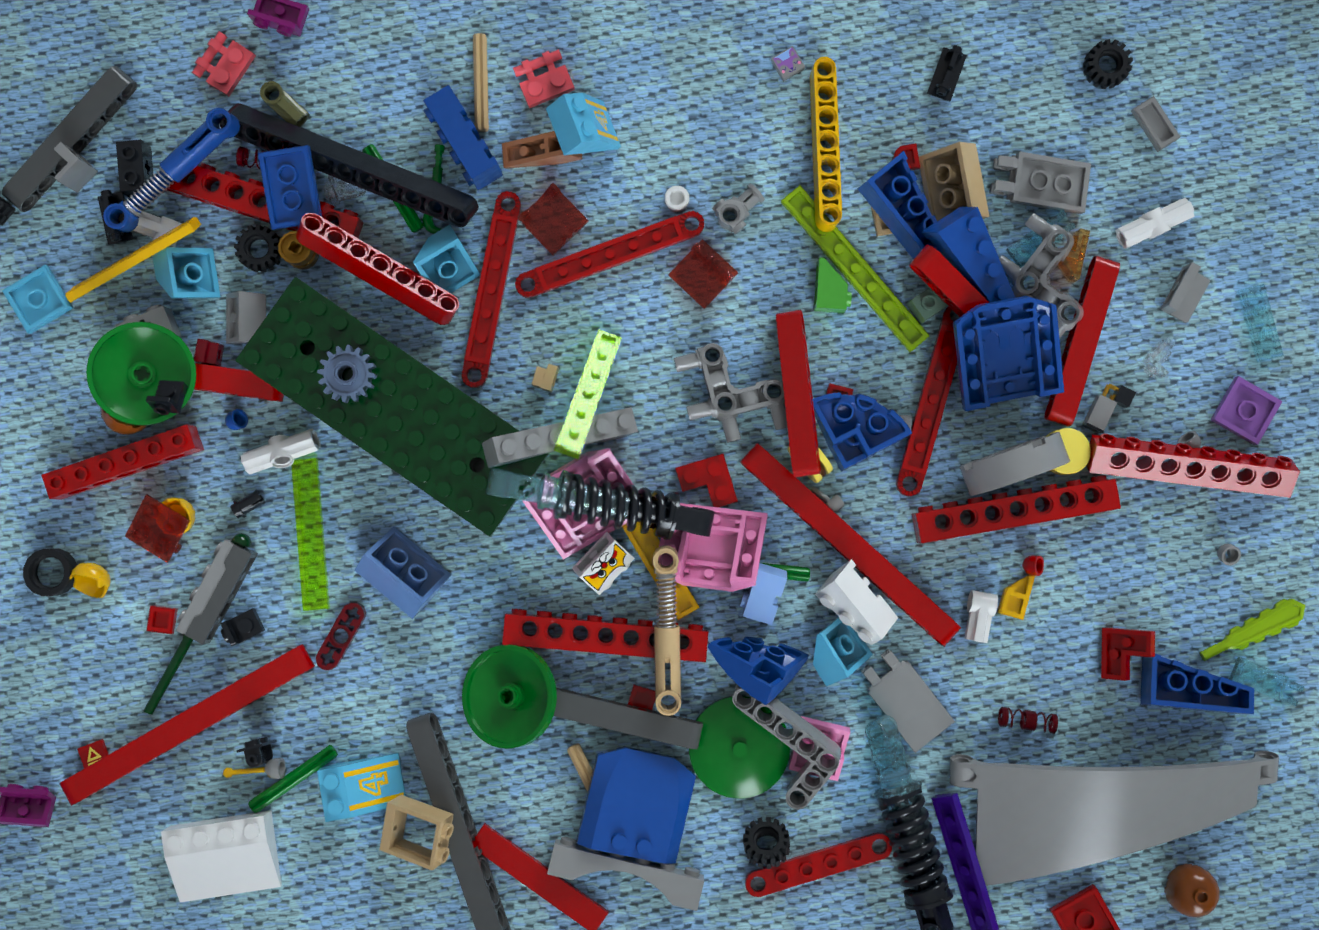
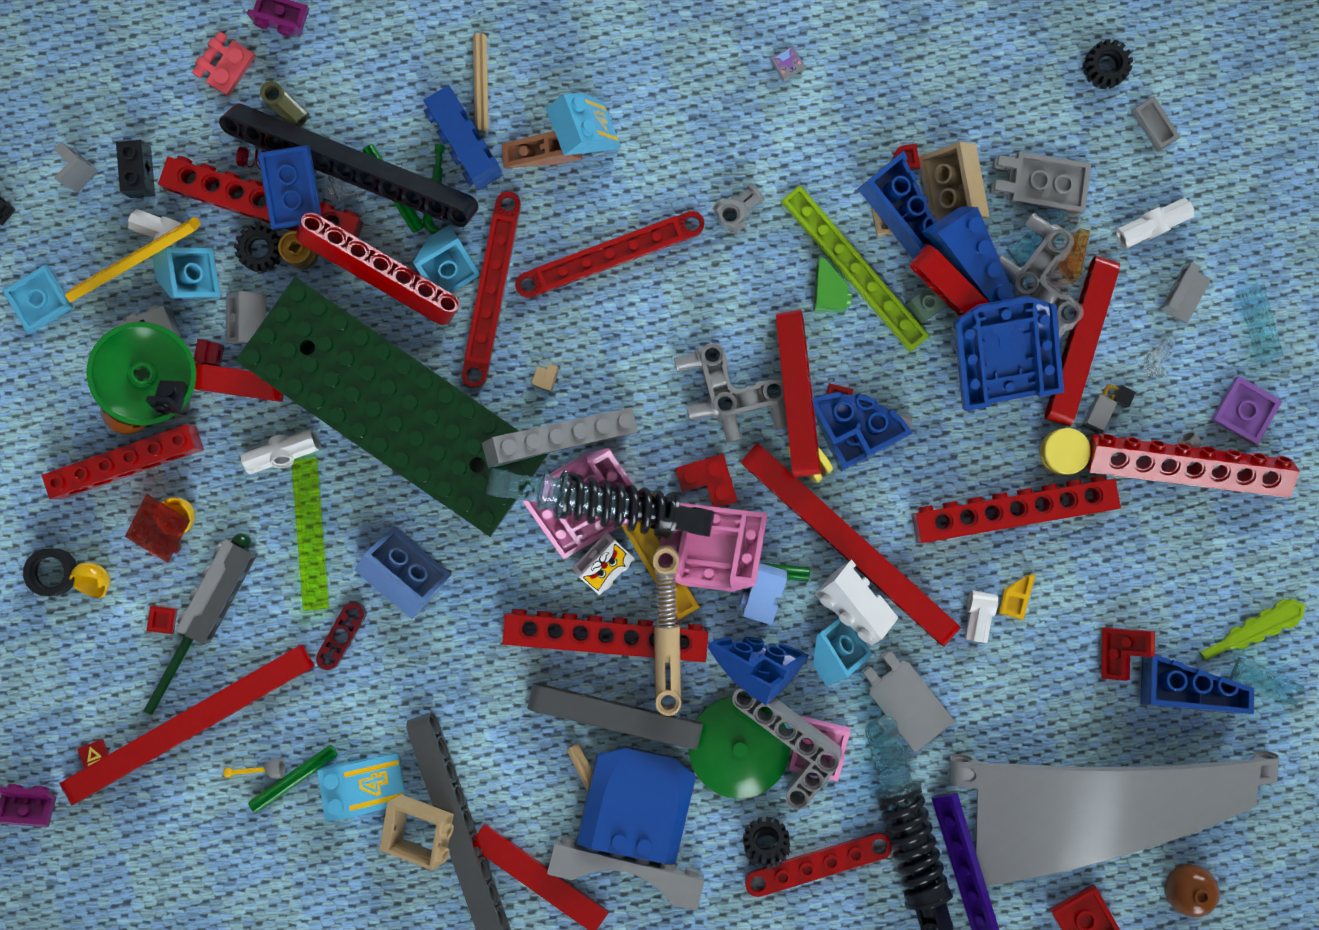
dark grey beam [2,66,137,212] -> none
black hinge [98,190,133,245] -> none
blue piece [103,108,240,232] -> none
white slope [161,810,282,902] -> none
black bracket [221,608,265,646] -> none
blue hinge [225,409,248,430] -> none
black pin [230,490,265,519] -> none
black hinge [237,737,277,767] -> none
sand blue gear [317,345,377,403] -> none
green dish [462,645,557,749] -> none
coral plate [513,49,575,108] -> none
clear red piece [517,183,589,256] -> none
clear neon green tile [554,329,622,459] -> none
red tile [628,684,655,711] -> none
white tile [664,186,689,212] -> none
clear red hinge [668,239,738,309] -> none
yellow beam [809,57,842,232] -> none
light grey hand [810,486,844,512] -> none
red plate [896,306,957,496] -> none
black hinge [927,45,967,102] -> none
light grey brick [959,432,1070,496] -> none
dark red piece [998,707,1058,734] -> none
red hinge [1022,555,1044,576] -> none
light grey hinge [1217,544,1241,565] -> none

